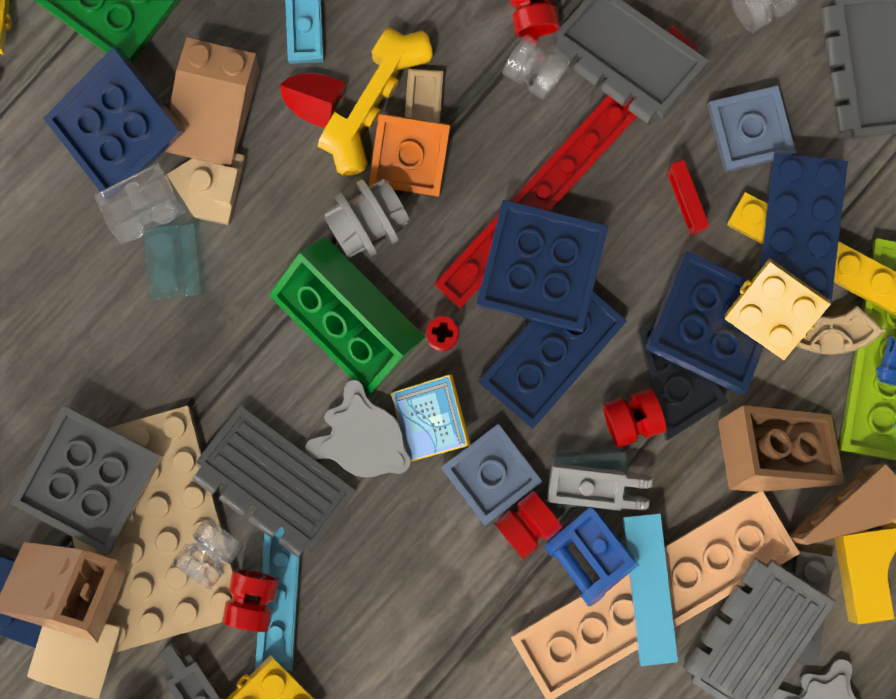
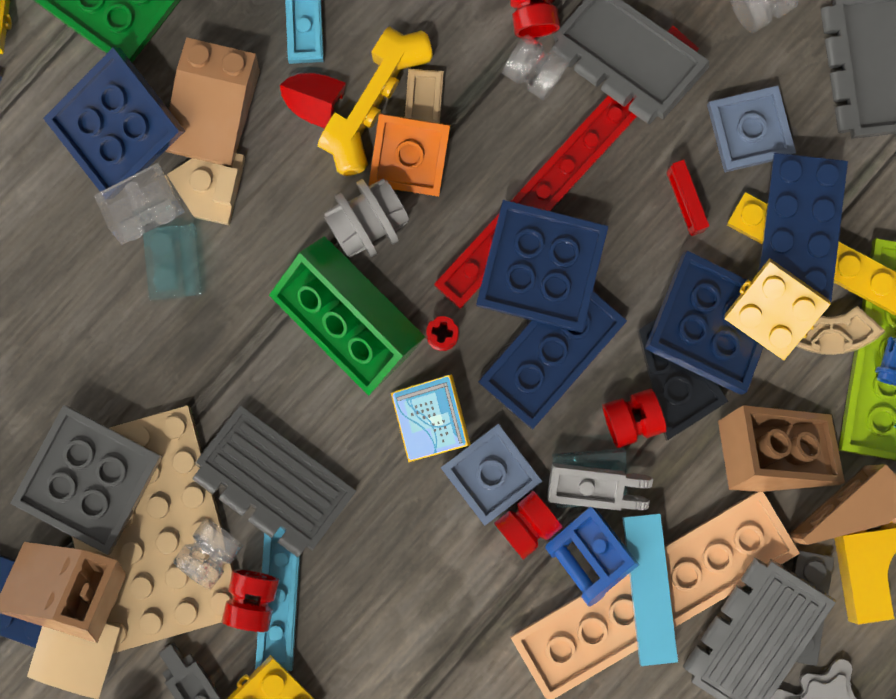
light grey tile [305,380,411,477] -> none

